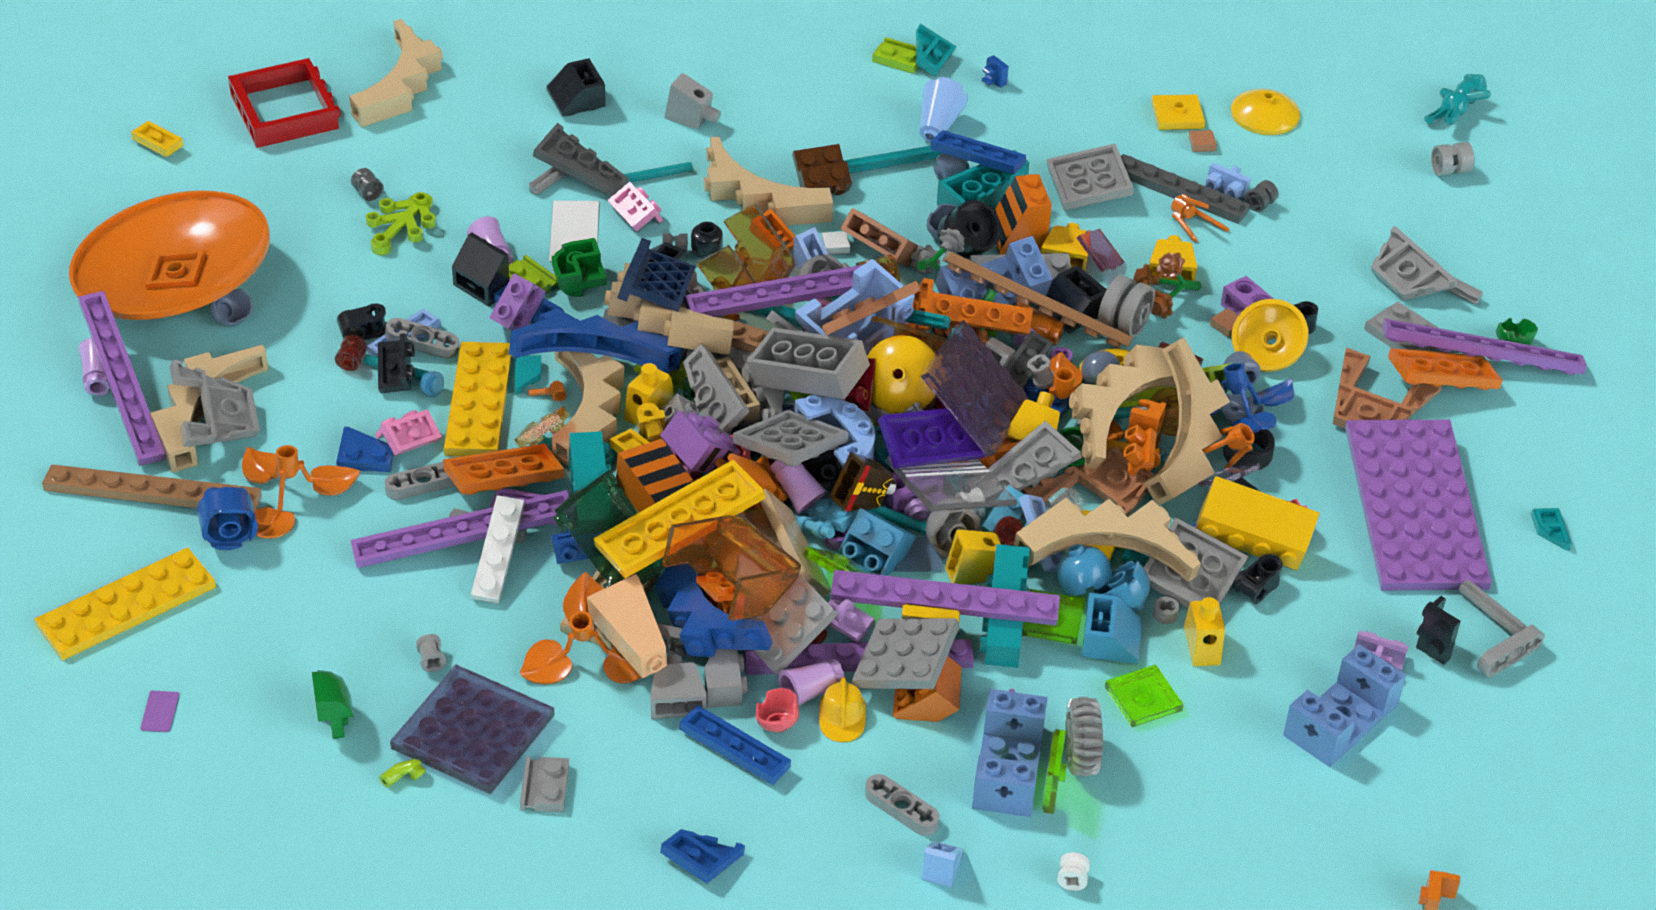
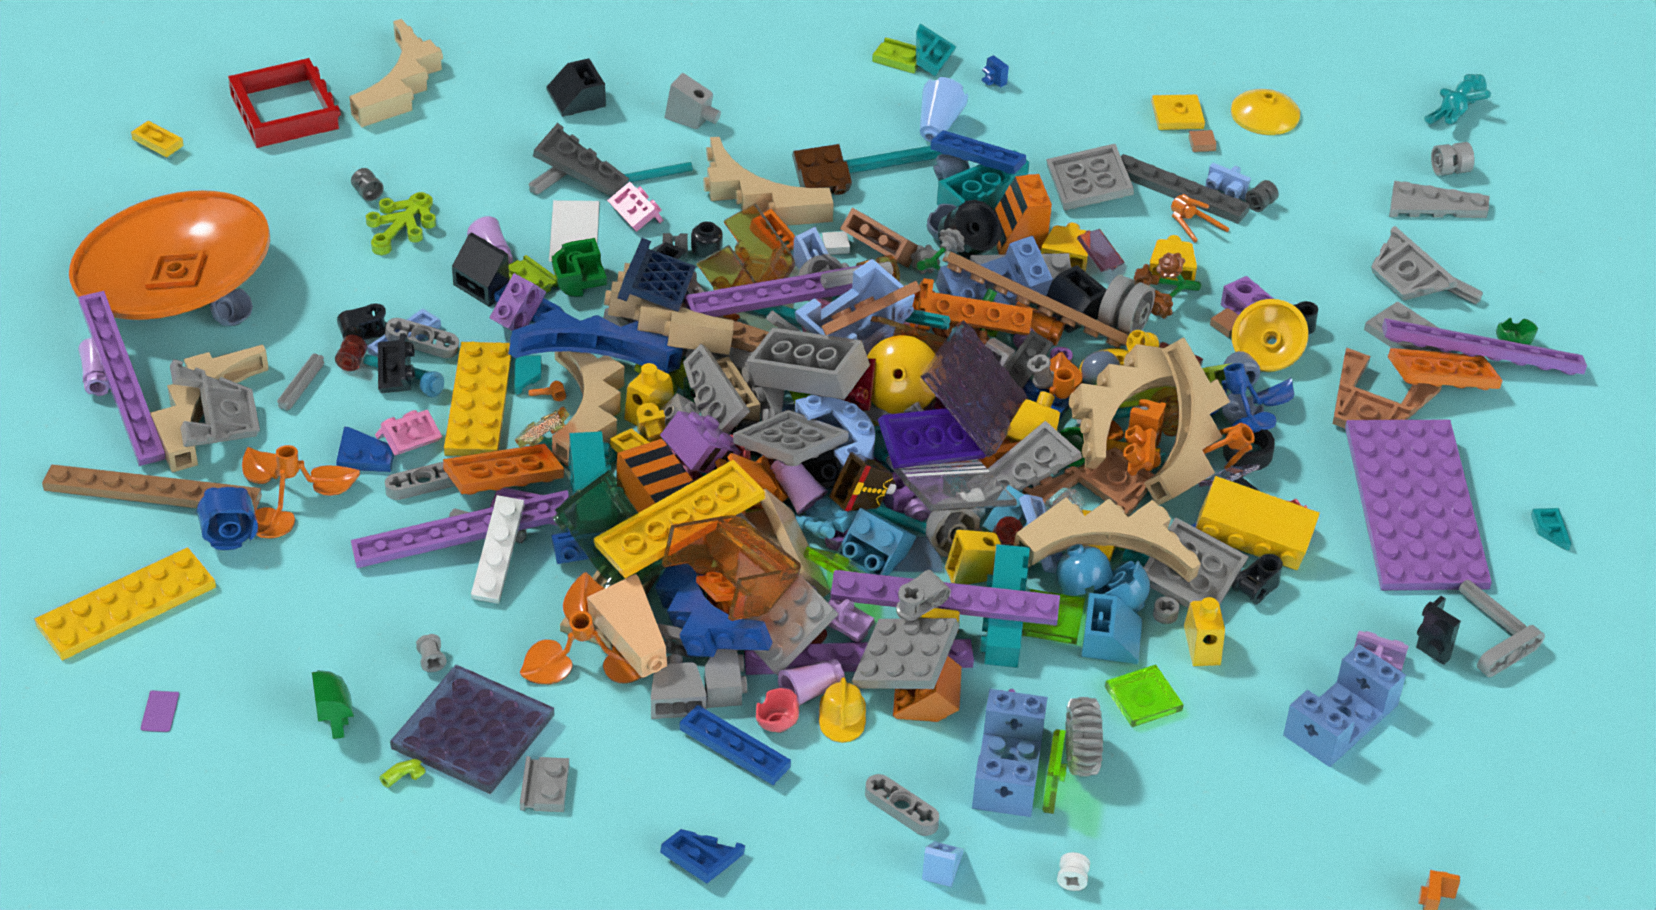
none -> light grey axle [277,353,324,411]
none -> light grey axle [820,261,893,289]
none -> light grey piece [896,570,951,621]
none -> yellow wheel [1126,330,1159,352]
none -> light grey wing [1389,181,1490,218]

